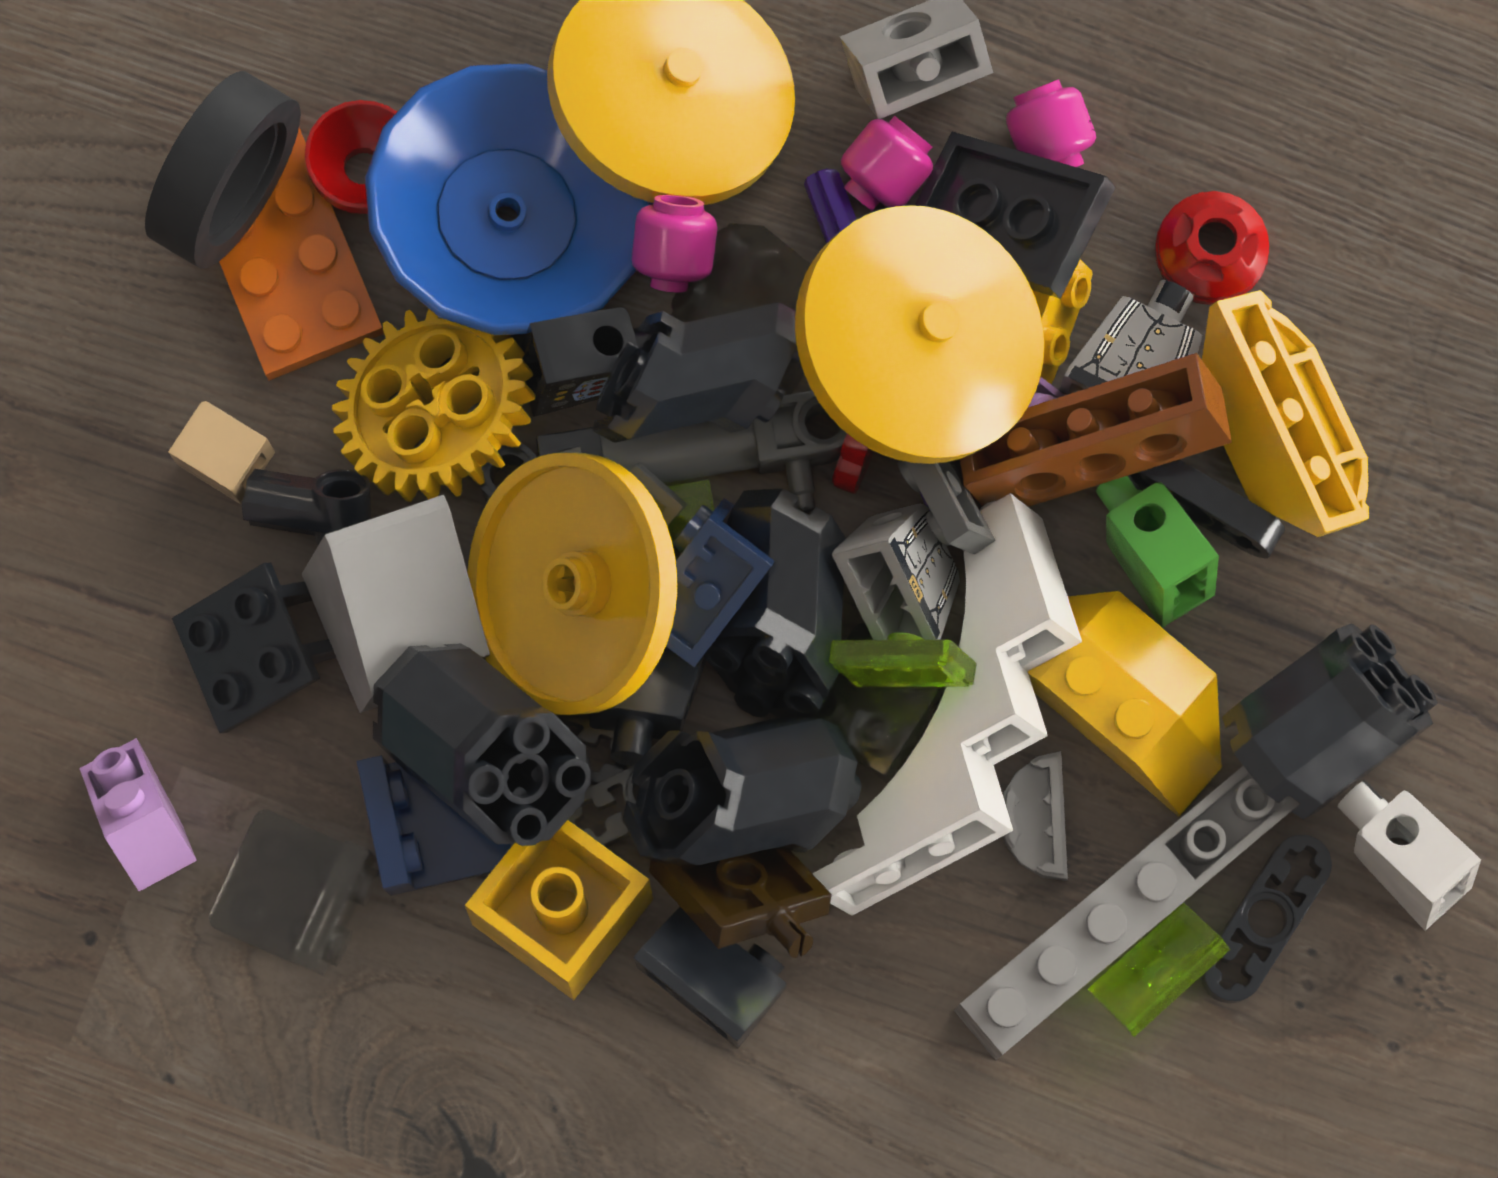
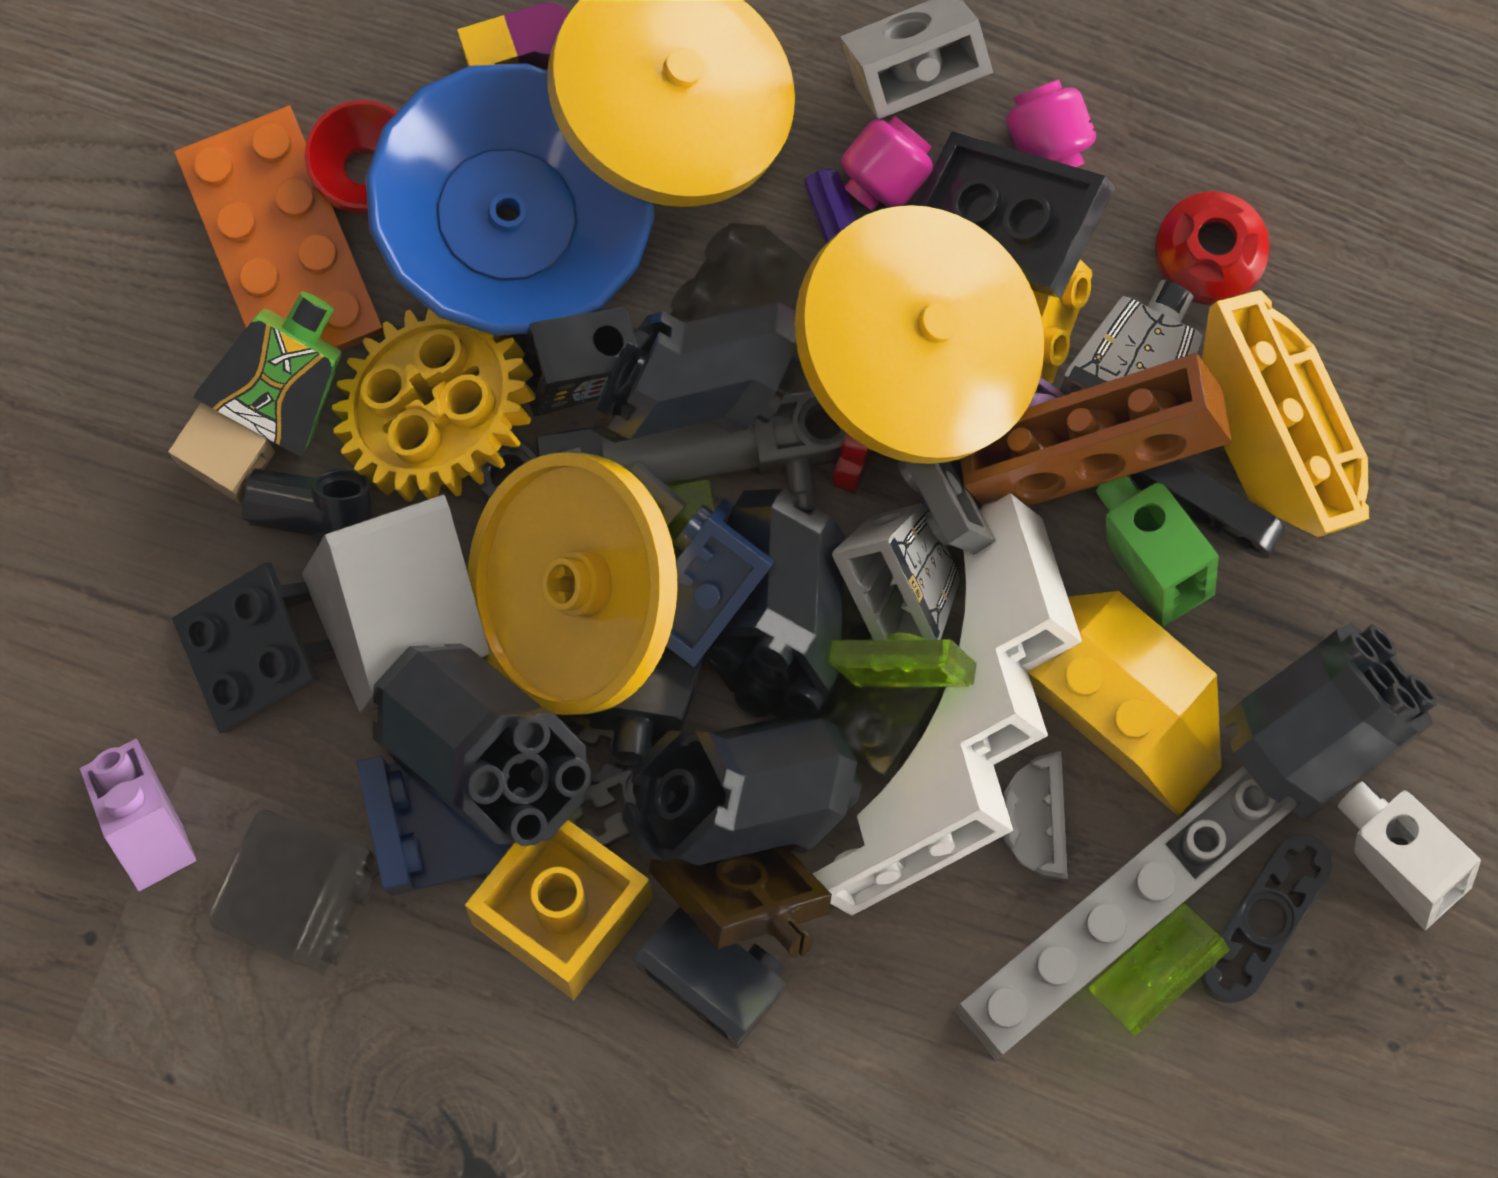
black tyre [145,71,301,269] -> none
dark pink head [632,195,717,292] -> none
none -> torso [193,292,342,457]
none -> leg [457,3,570,70]

